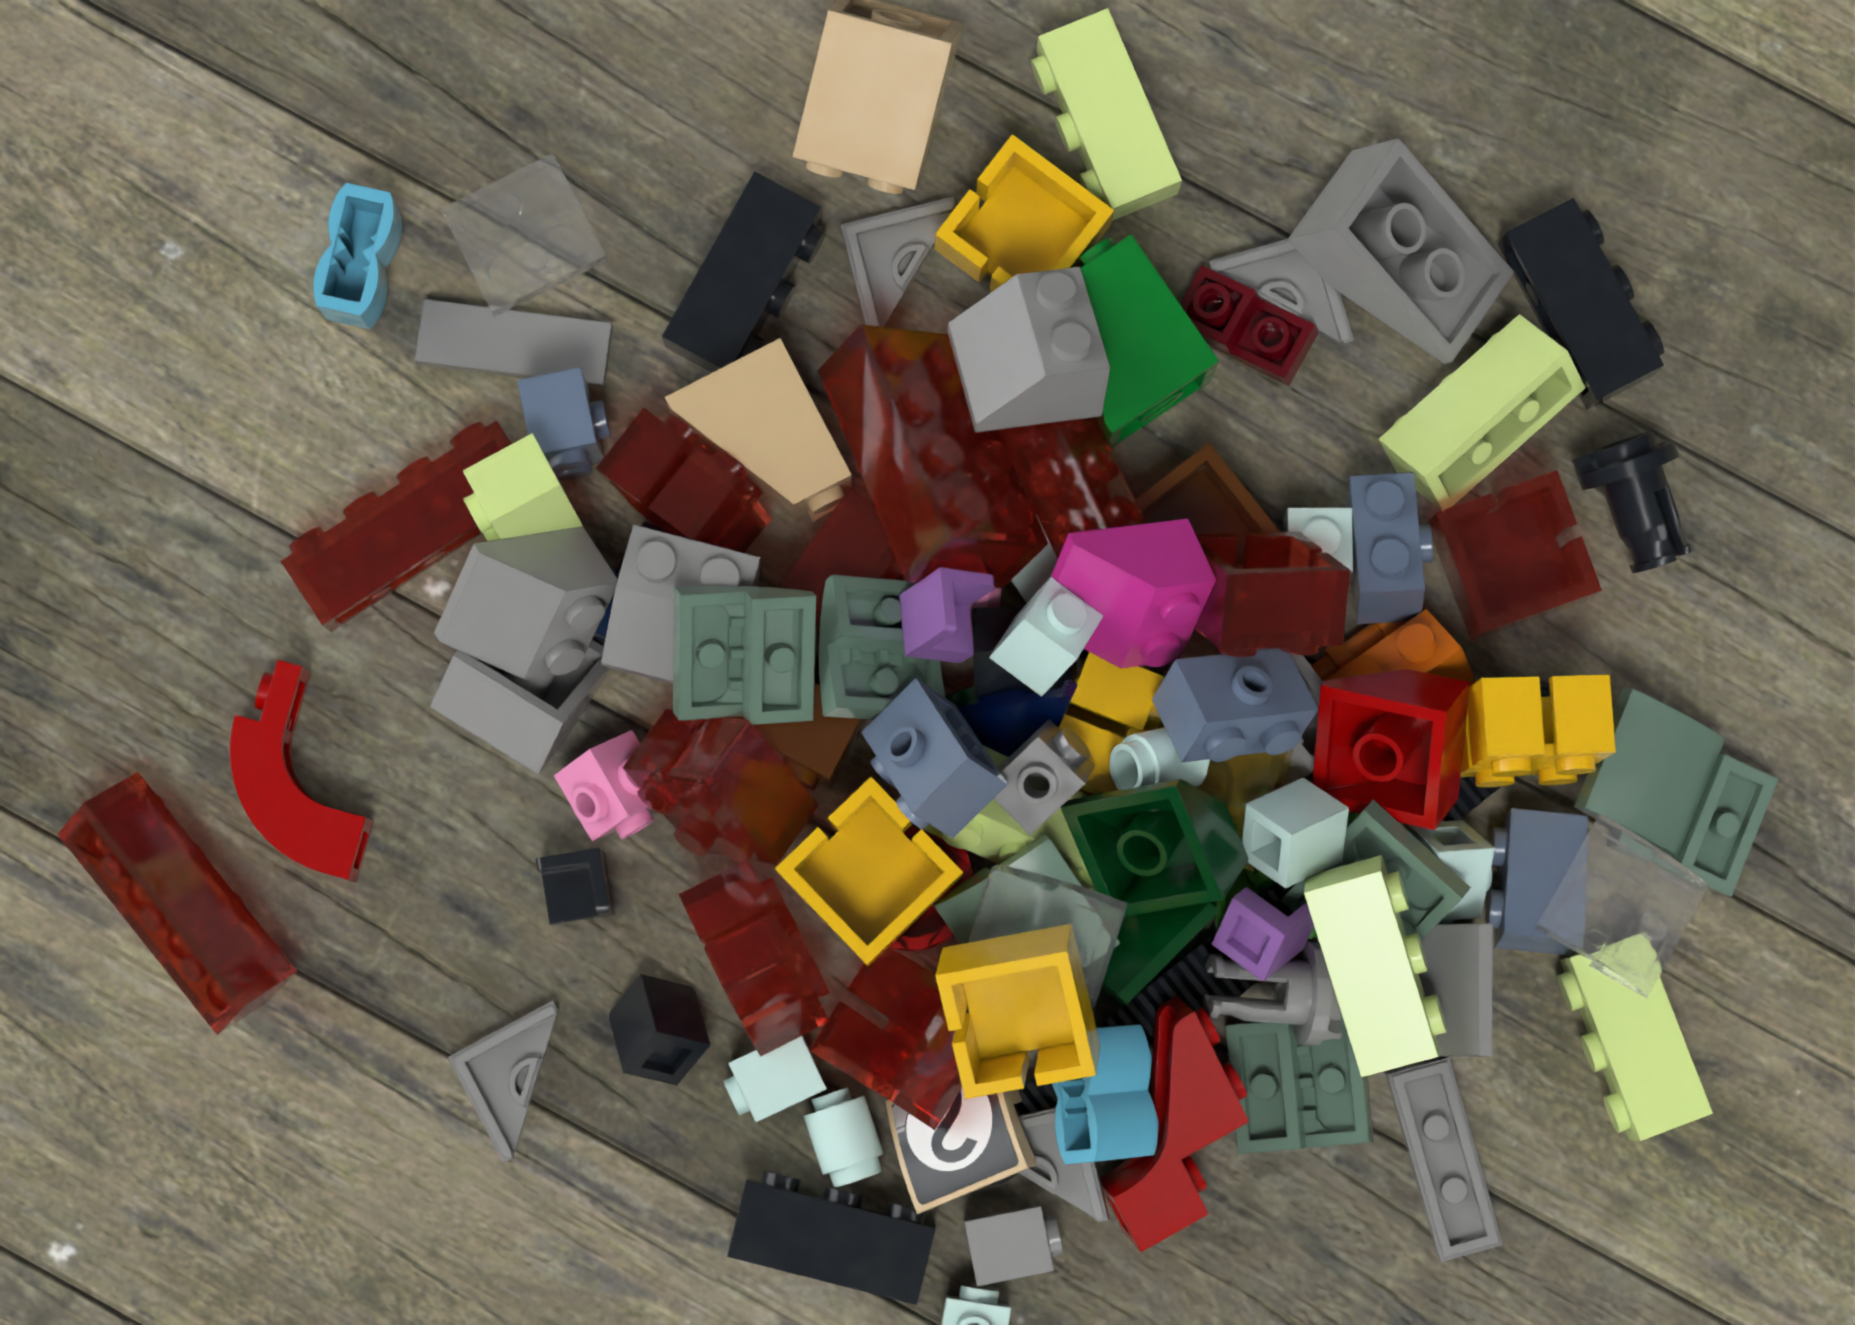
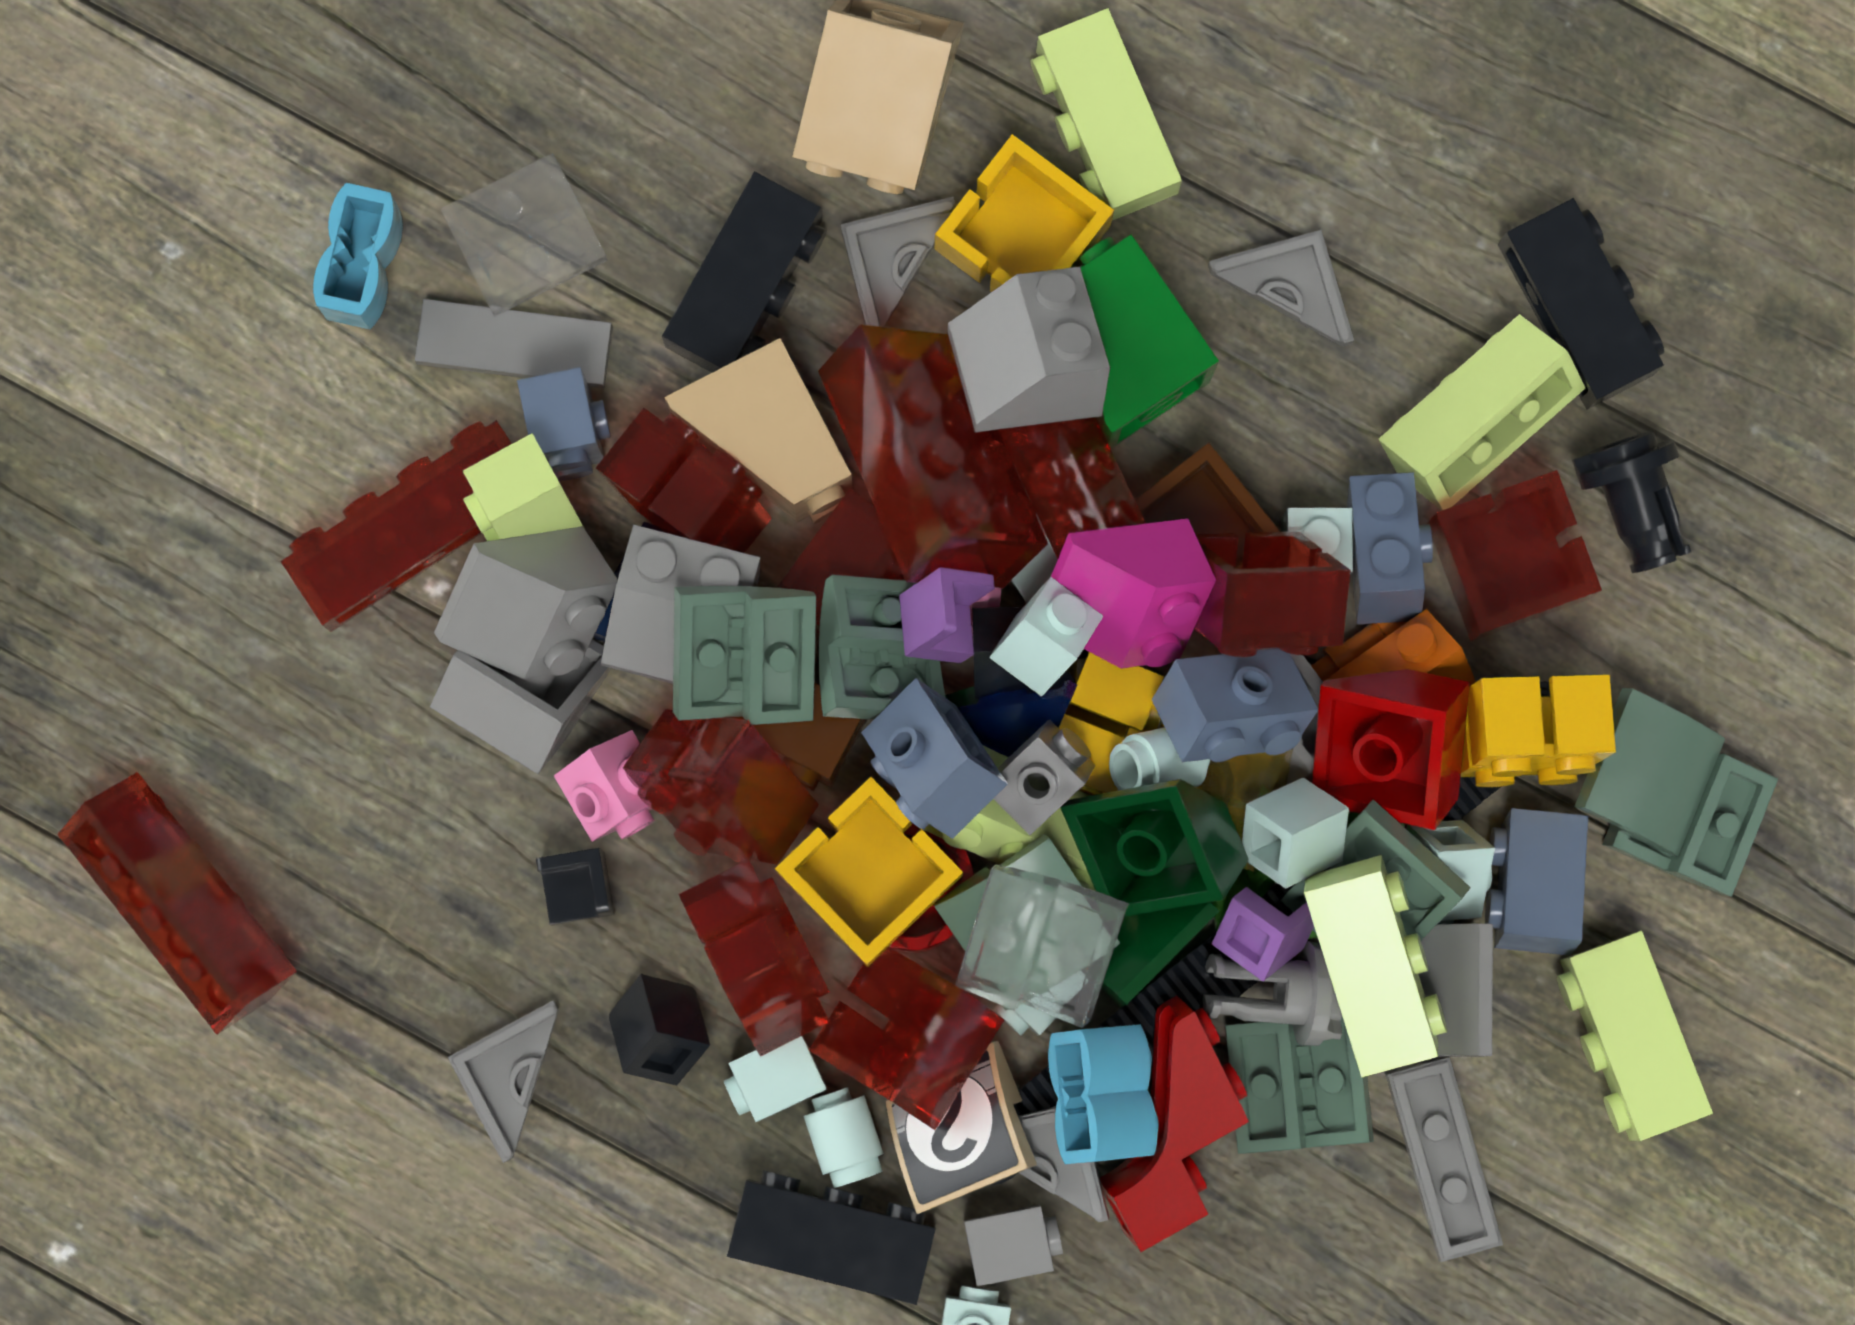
red arch [230,660,374,883] -> none
yellow piece [935,923,1100,1099] -> none
dark red slope [1180,265,1319,386] -> none
light grey slope [1288,138,1514,364] -> none
clear slope [1535,814,1709,998] -> none

